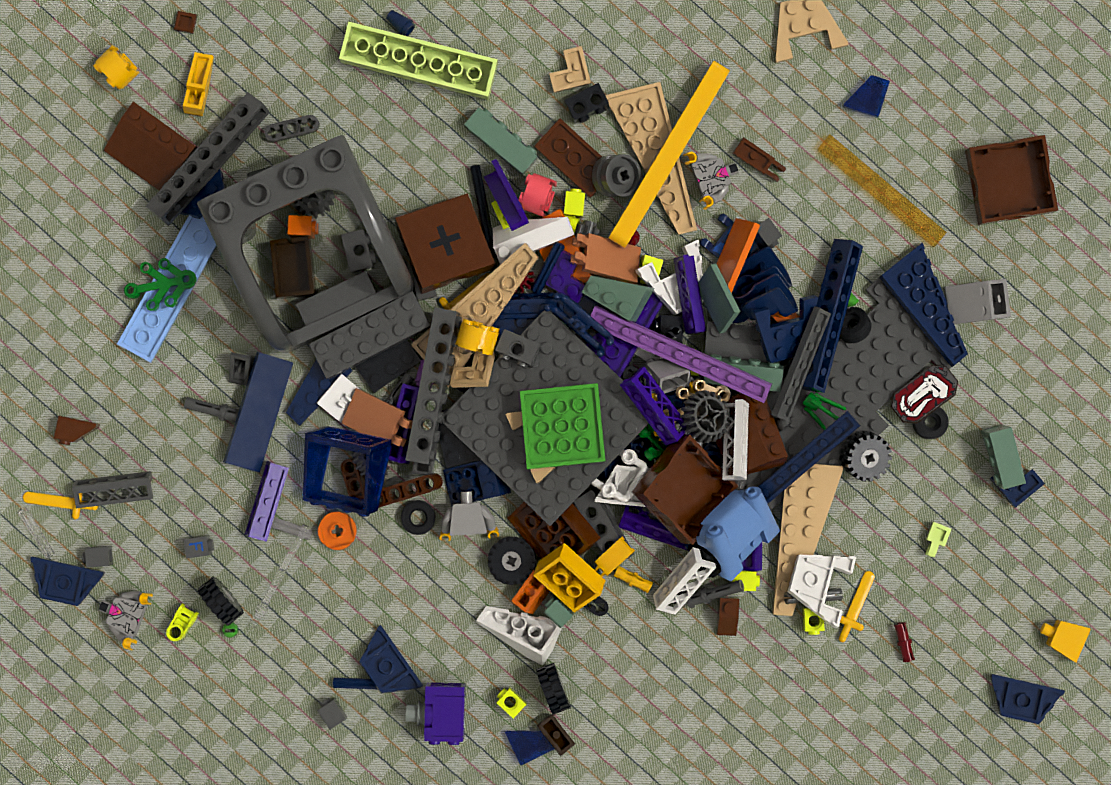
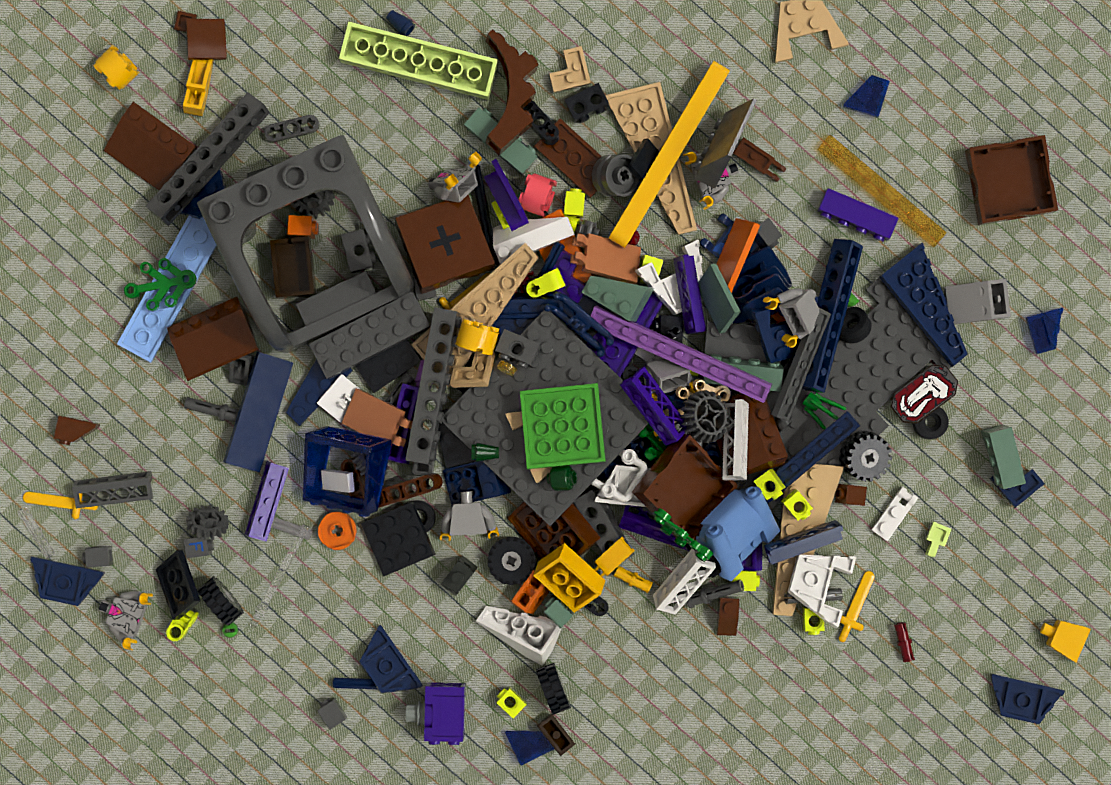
none -> black plate [155,550,201,620]
none -> reddish brown slope [167,297,259,381]
none -> reddish brown slope [185,19,227,60]
none -> dark grey gear [186,505,229,540]
none -> white tile [321,469,355,493]
none -> black plate [361,502,436,577]
none -> light grey torso [428,151,482,202]
none -> pearl dark grey torso [441,556,478,596]
none -> dark green cone [471,442,499,462]
none -> reddish brown arch [485,29,539,156]
none -> clear yellow tile [497,361,517,376]
none -> black beam [523,100,559,145]
none -> neon yellow piece [526,268,566,298]
none -> dark green head [547,466,577,491]
none -> black tile [628,138,659,180]
none -> green plant [653,508,713,562]
none -> dark grey slope [694,98,757,188]
none -> neon yellow brick [754,469,786,500]
none -> light grey torso [763,288,819,348]
none -> dark blue fence [764,520,844,565]
none -> neon yellow brick [781,489,813,521]
none -> dark purple brick [817,188,899,242]
none -> reddish brown brick [835,484,867,506]
none -> white plate [871,486,918,541]
none -> clear blue wing [1026,307,1063,354]

